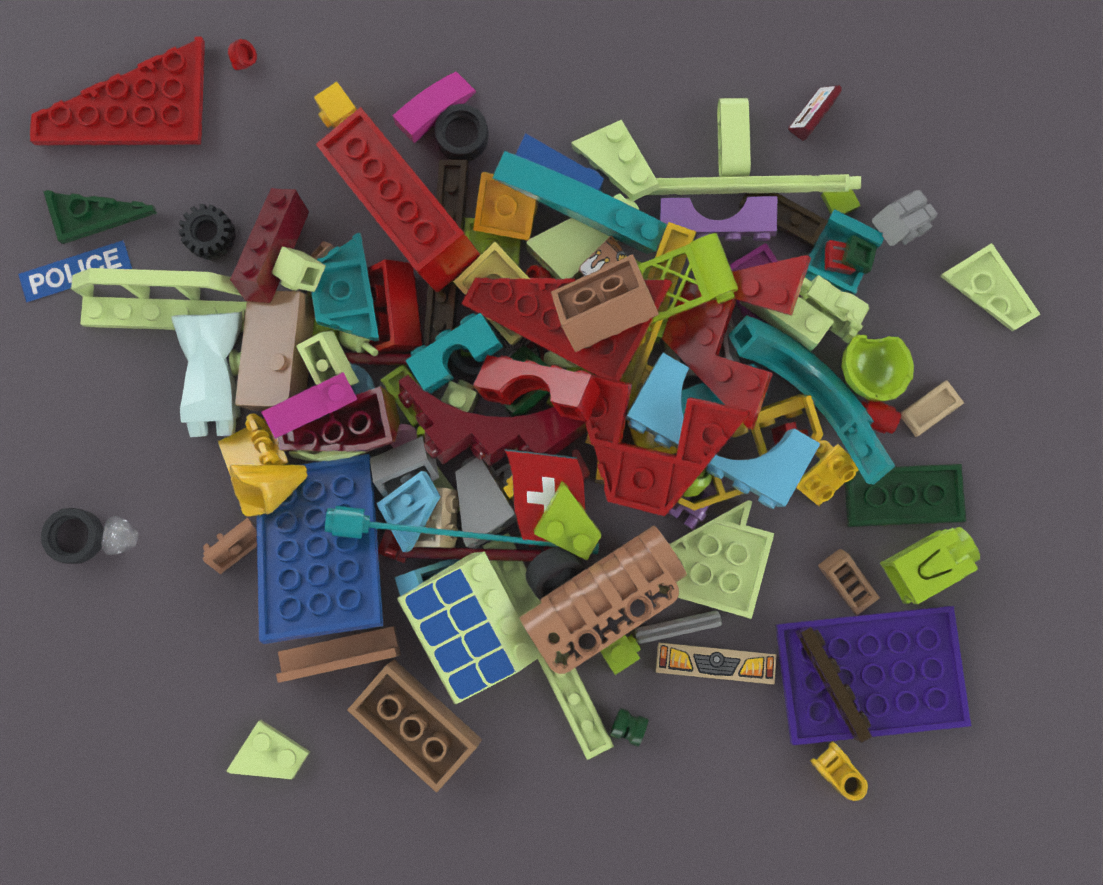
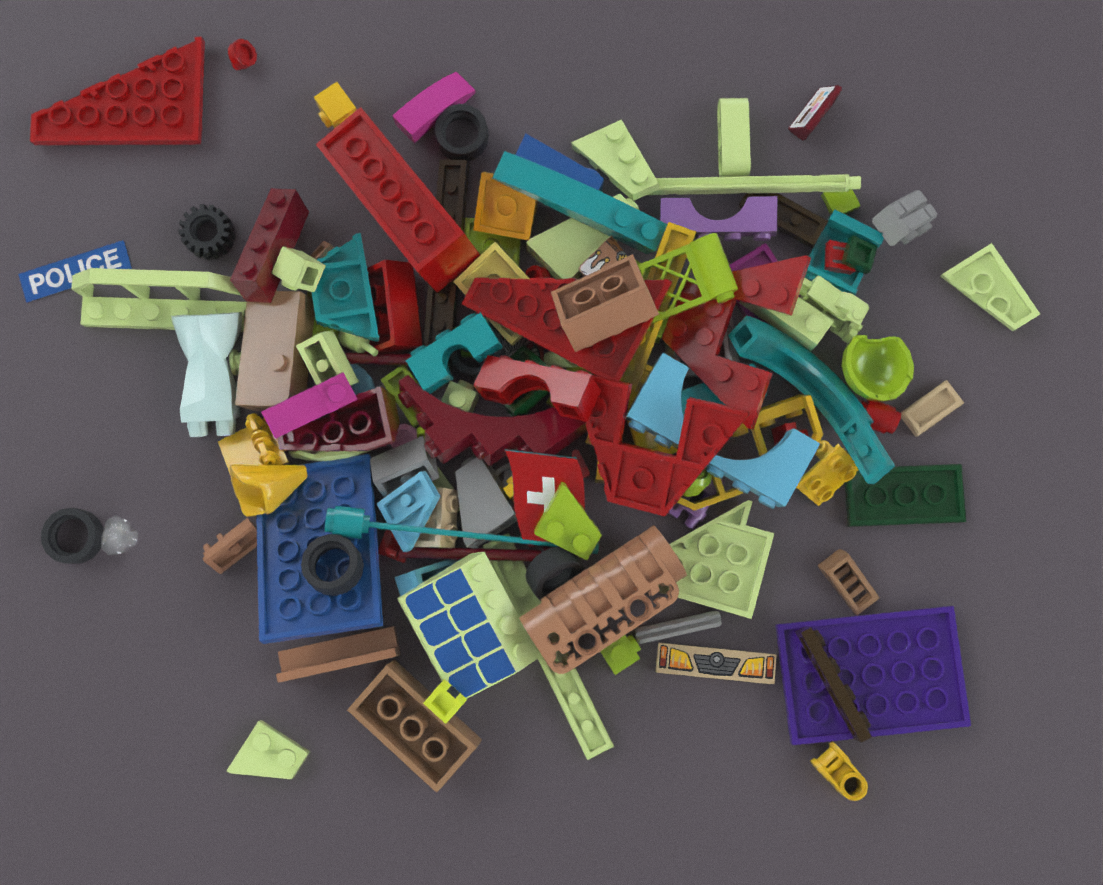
dark green wing [43,190,157,244] -> none
dark green wheel [610,707,649,747] -> none
lime piece [880,527,980,604] -> none
none -> black tyre [301,534,364,596]
none -> neon yellow plate [423,679,467,724]

